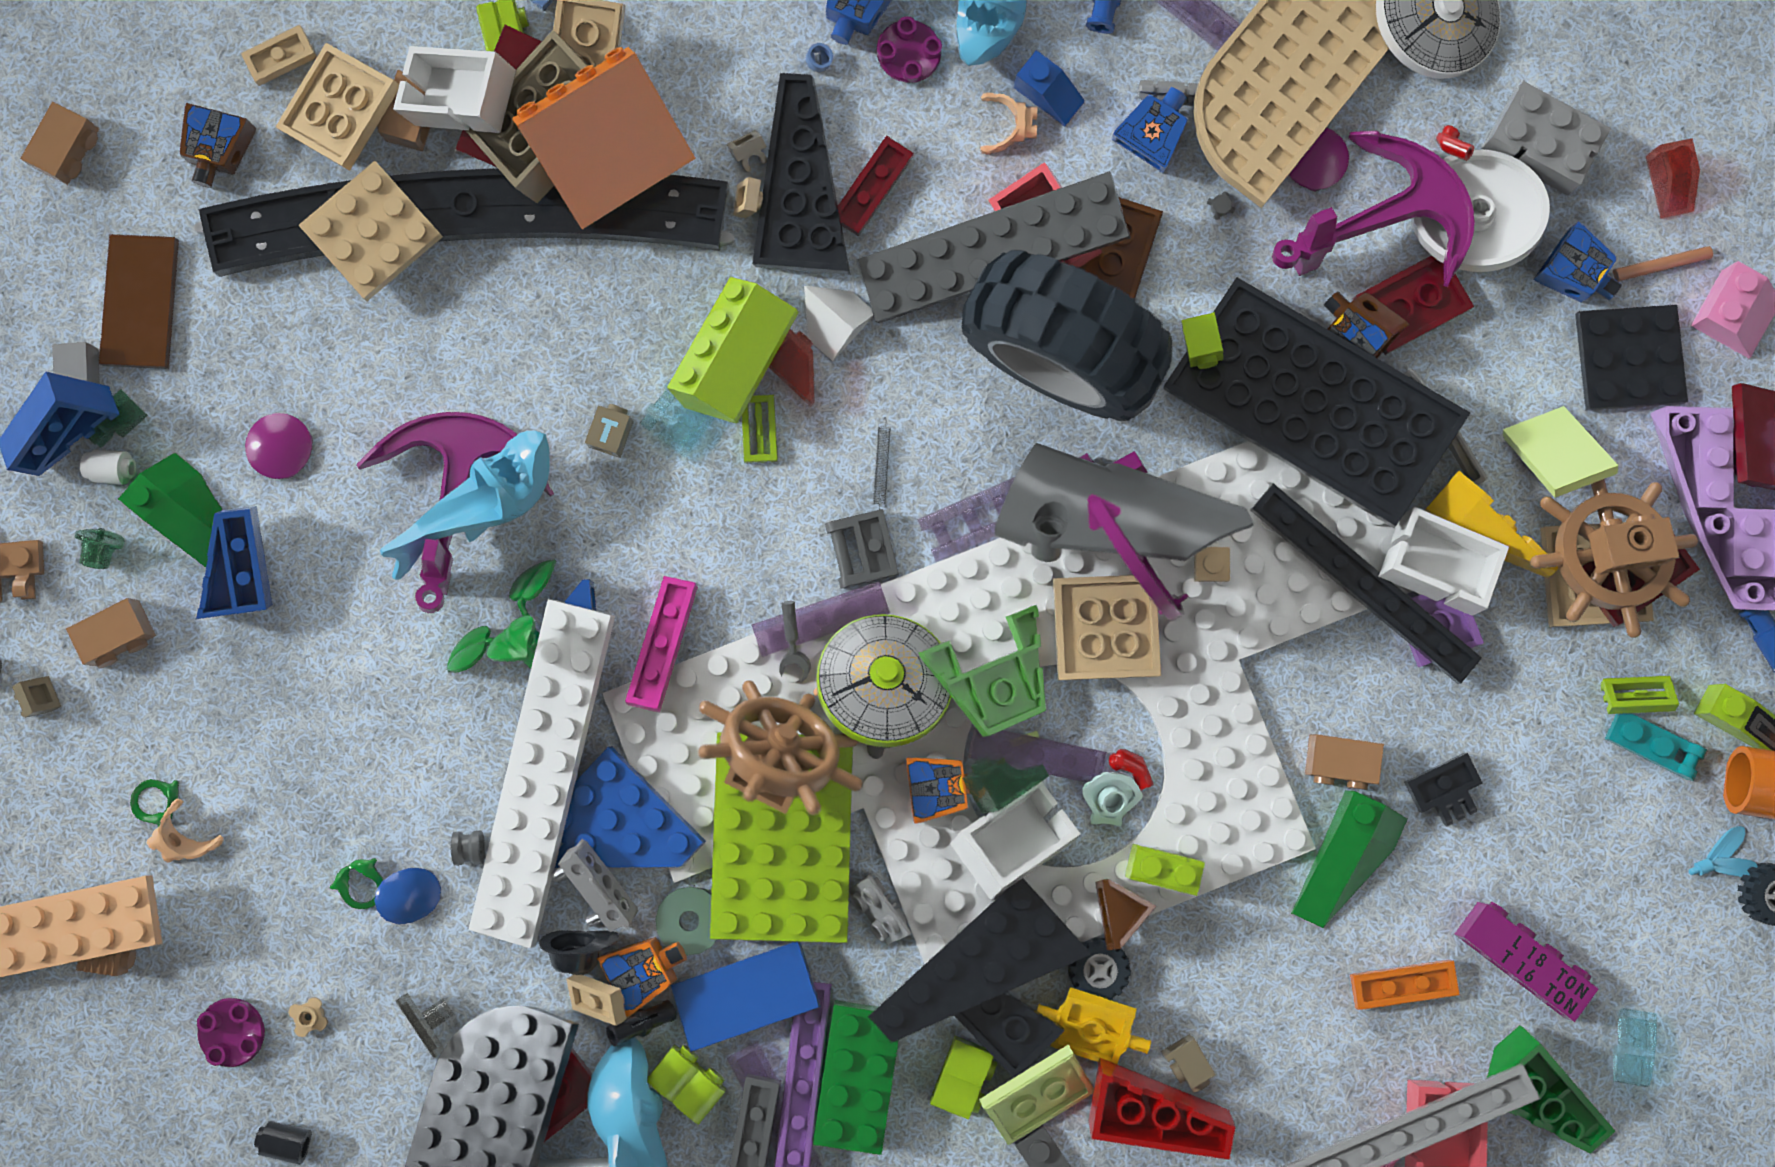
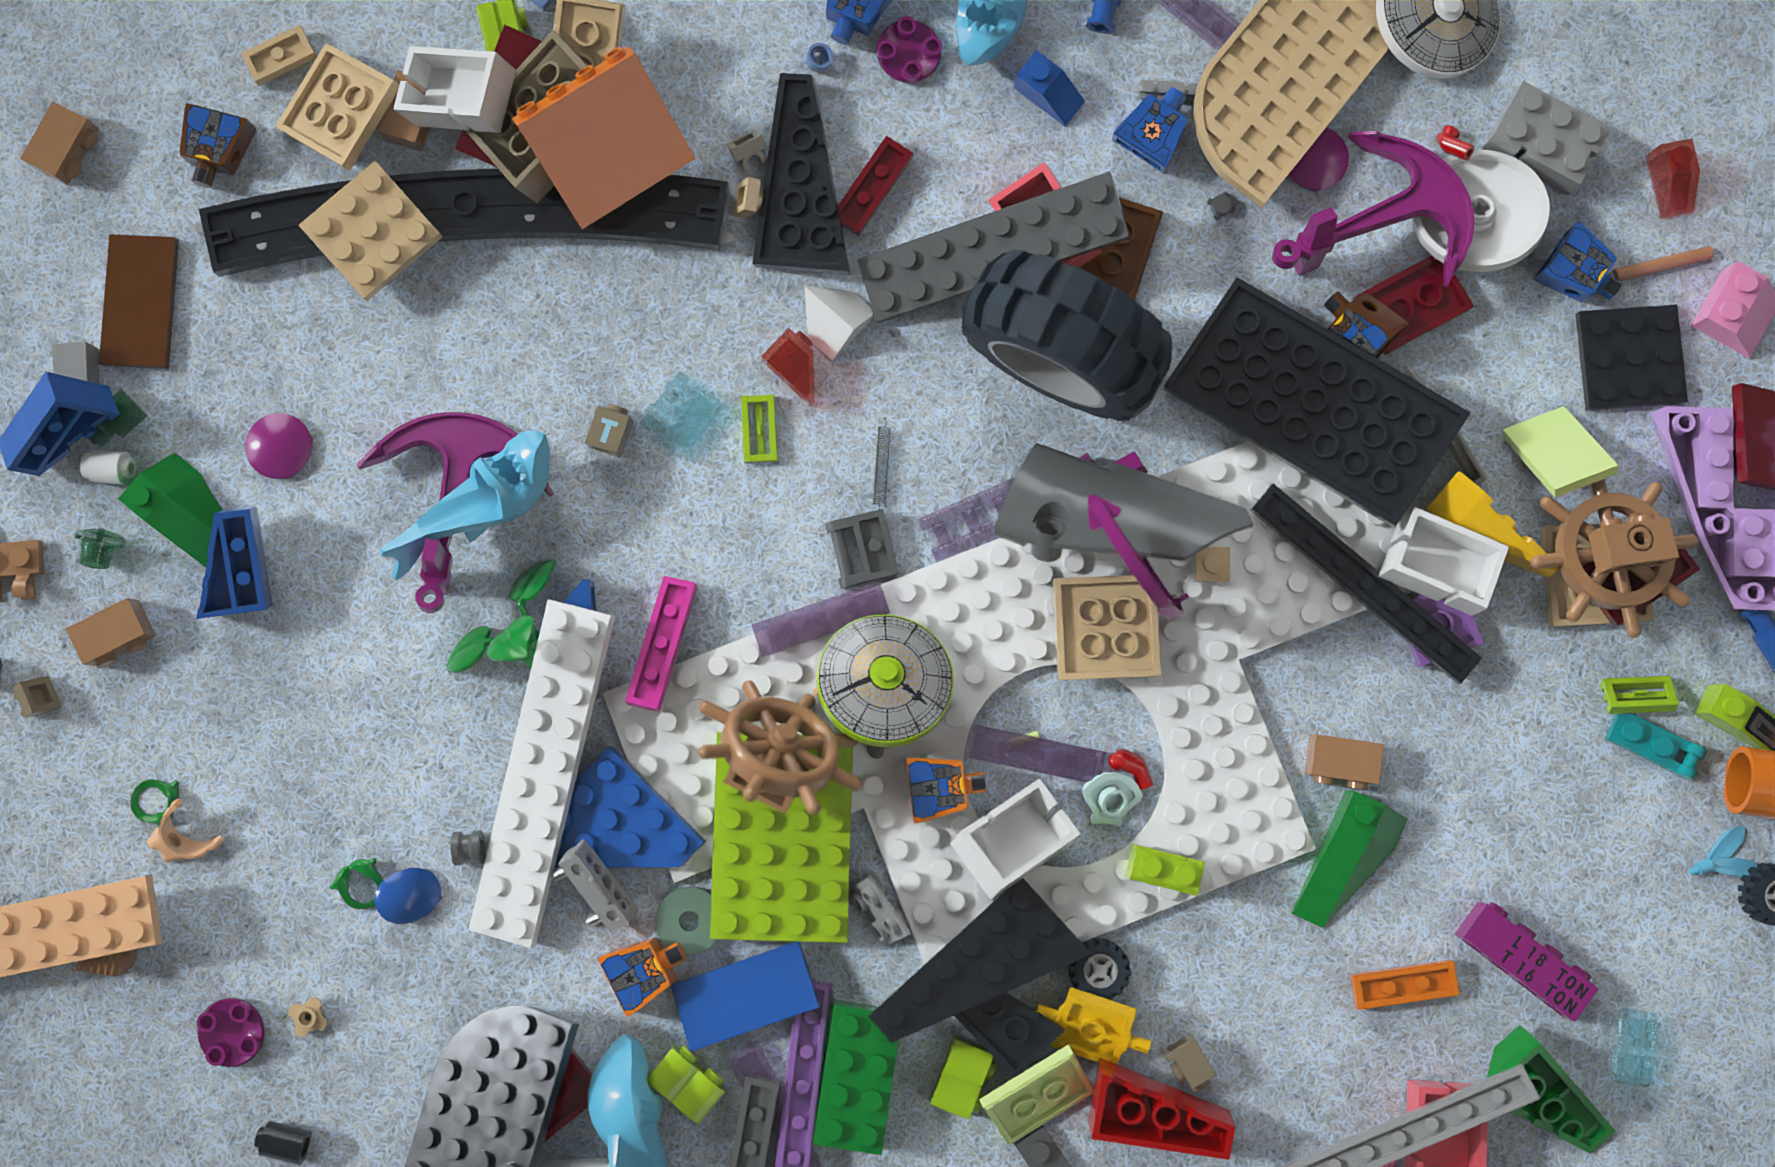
clear smoke tile [396,993,454,1058] -> none
black piece [539,930,619,975] -> none
tan plate [566,975,626,1026] -> none
black pin [606,1000,676,1047] -> none
lime slope [667,277,799,424] -> none
dark grey piece [779,601,811,682] -> none
bright green wing [919,605,1046,737] -> none
clear green arch [962,757,1049,814] -> none
light nougat helmet [980,93,1037,154] -> none
reddish brown slope [1095,879,1156,951] -> none
lime brick [1181,312,1224,369] -> none
black hinge [1404,753,1483,827] -> none

